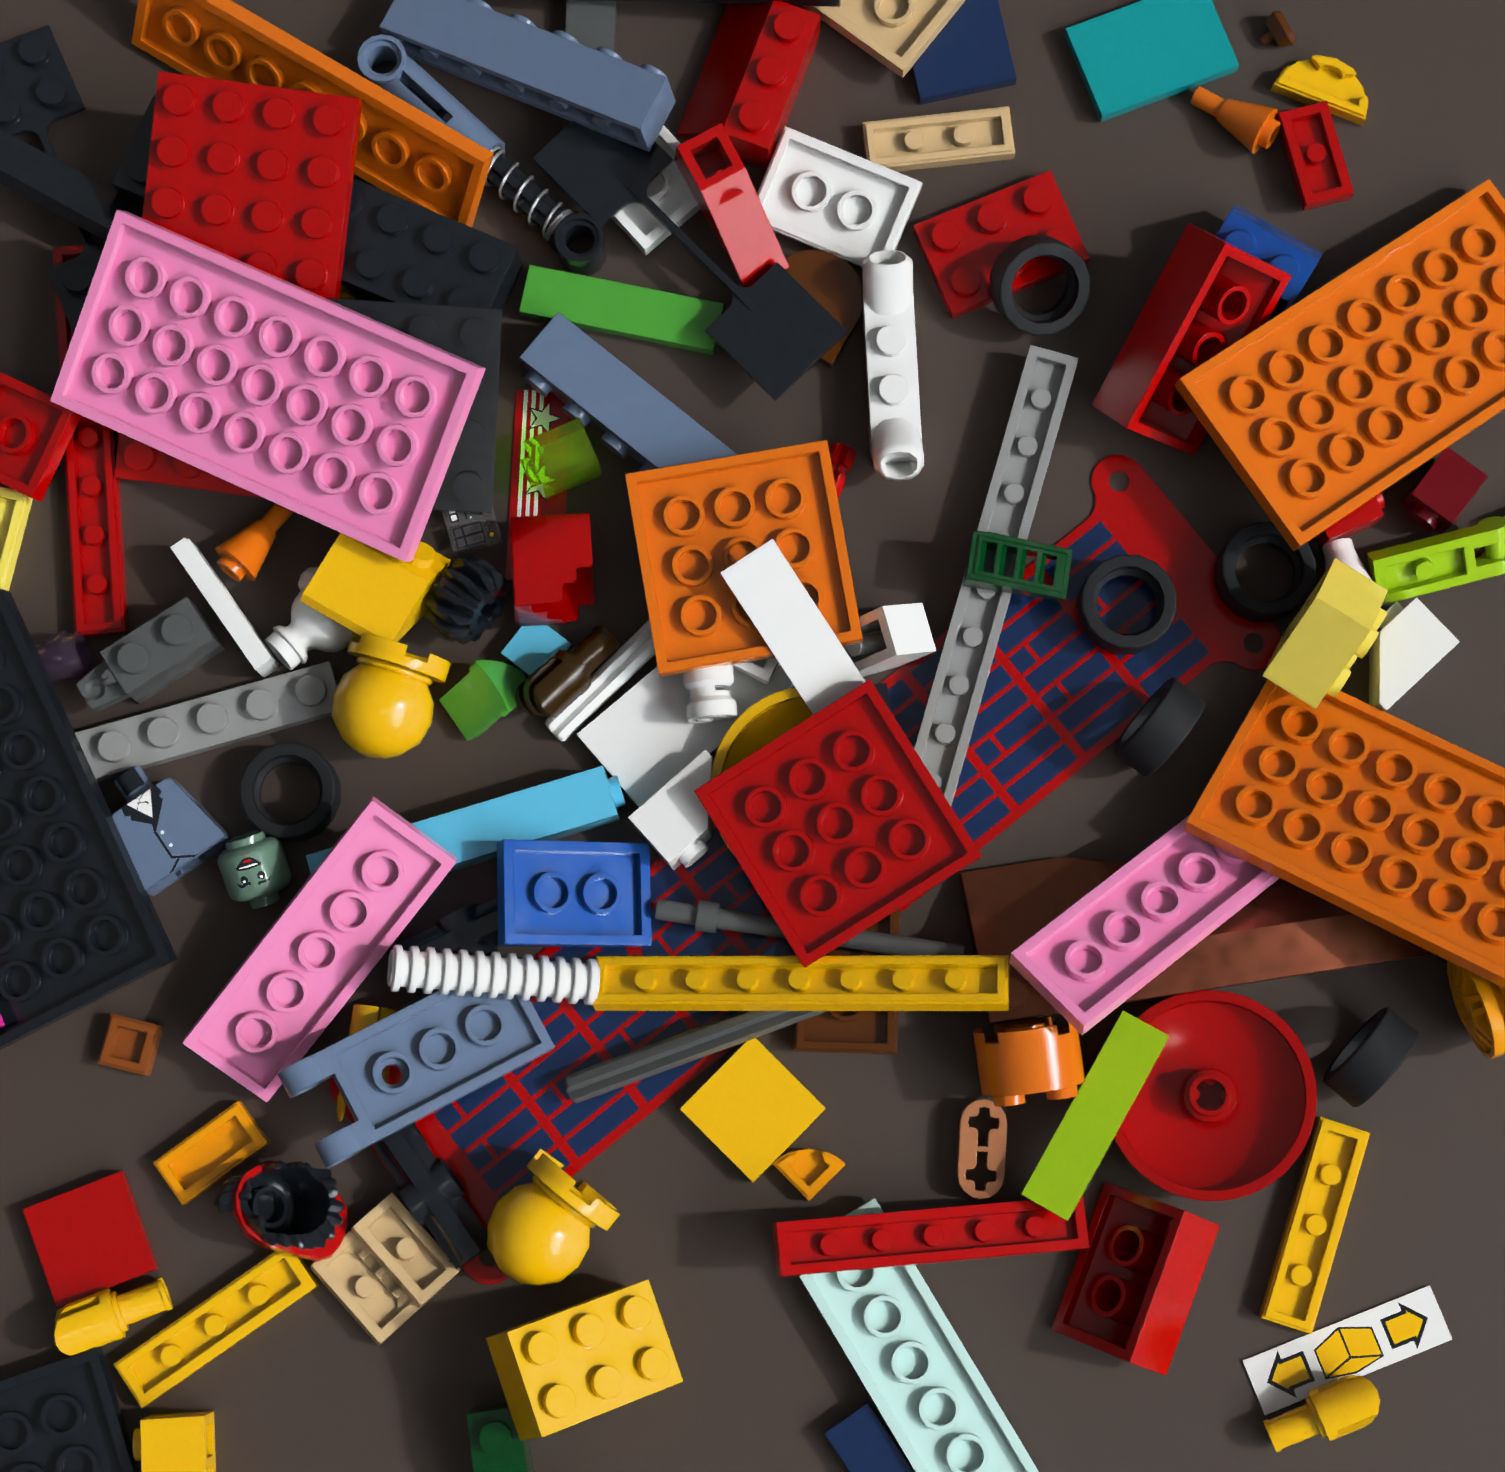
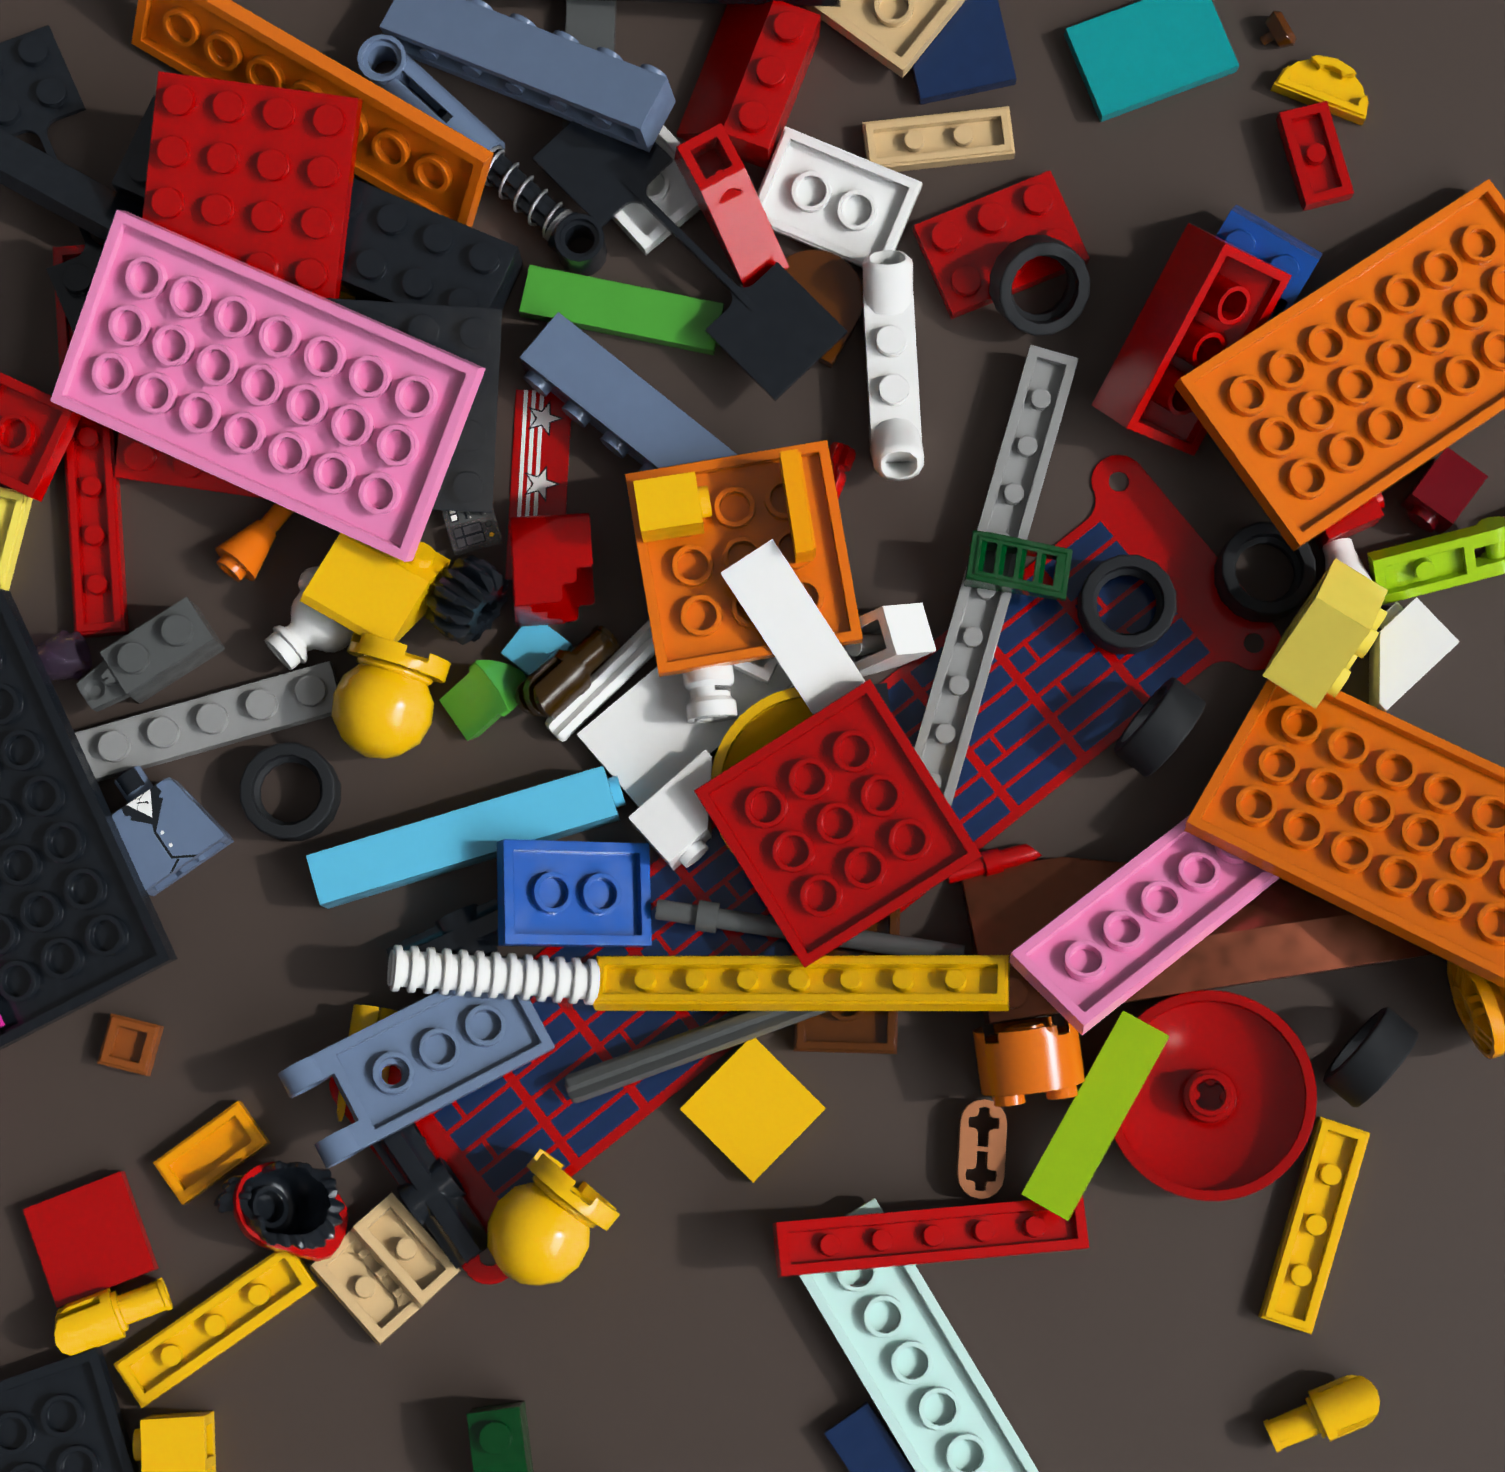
white tile [170,537,279,678] -> none
bright pink plate [182,796,457,1102] -> none
sand green head [217,830,292,909] -> none
yellow brick [486,1279,683,1441] -> none
clear neon green brick [520,418,601,498] -> none
light orange tile [773,1149,846,1201] -> none
red slope [1051,1182,1220,1376] -> none
orange cone [1190,86,1281,154] -> none
sticker [1242,1285,1453,1415] -> none
none -> yellow brick [633,472,712,543]
none -> light orange tile [779,449,816,563]
none -> red piece [946,843,1042,884]

